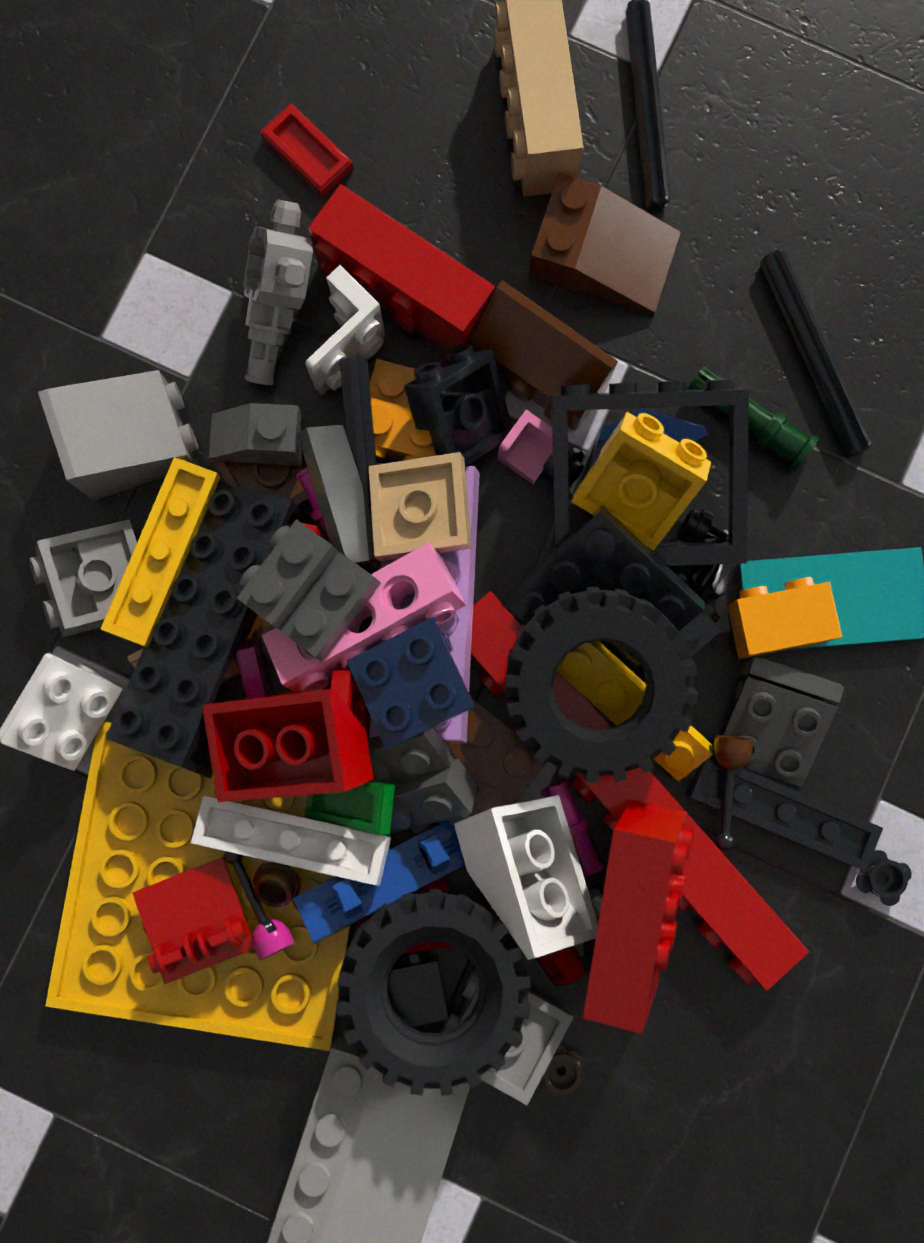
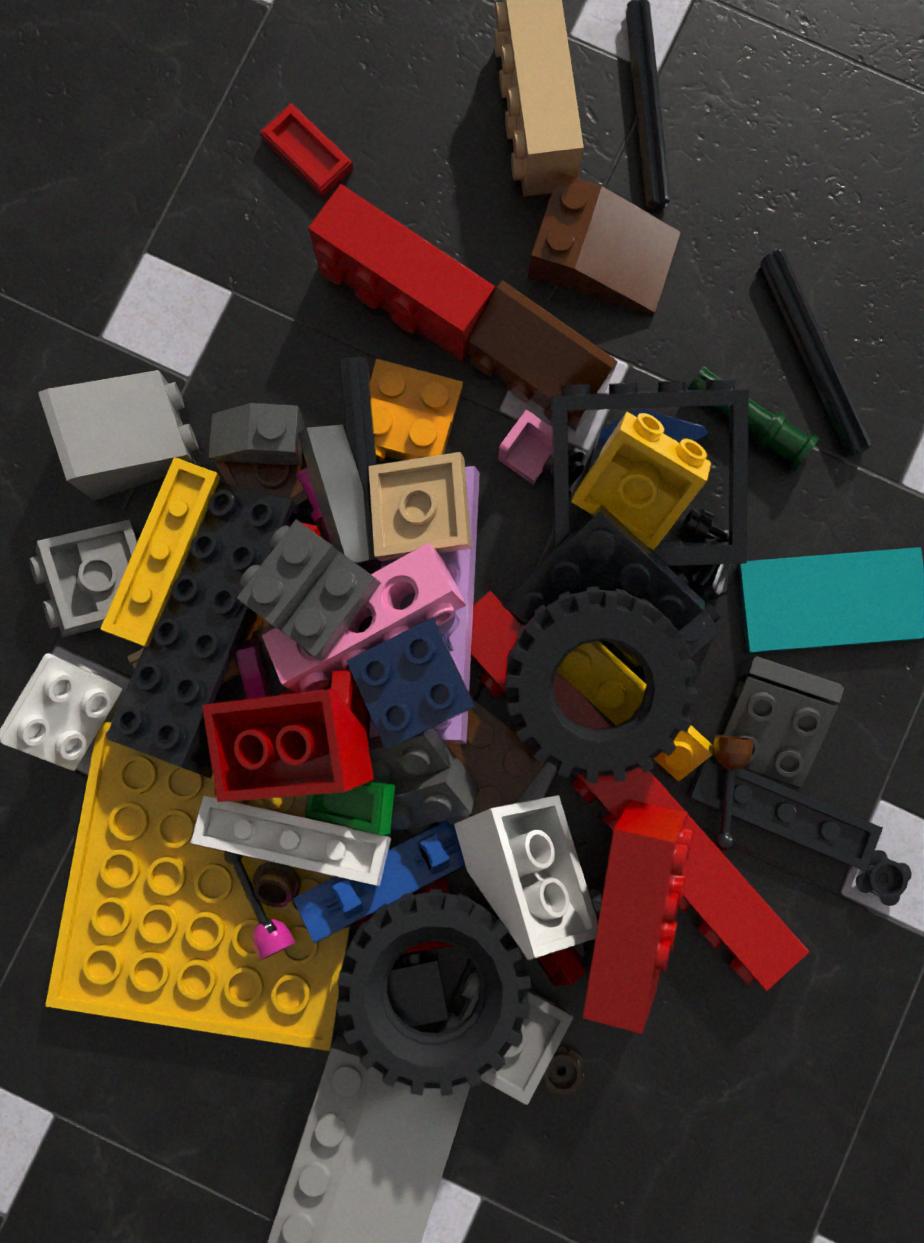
red hinge [132,857,254,985] -> none
light grey piece [243,199,313,385] -> none
white bracket [305,265,385,395] -> none
black plate [404,344,512,467] -> none
dark pink pin [539,780,604,877] -> none
light orange brick [727,577,842,659] -> none

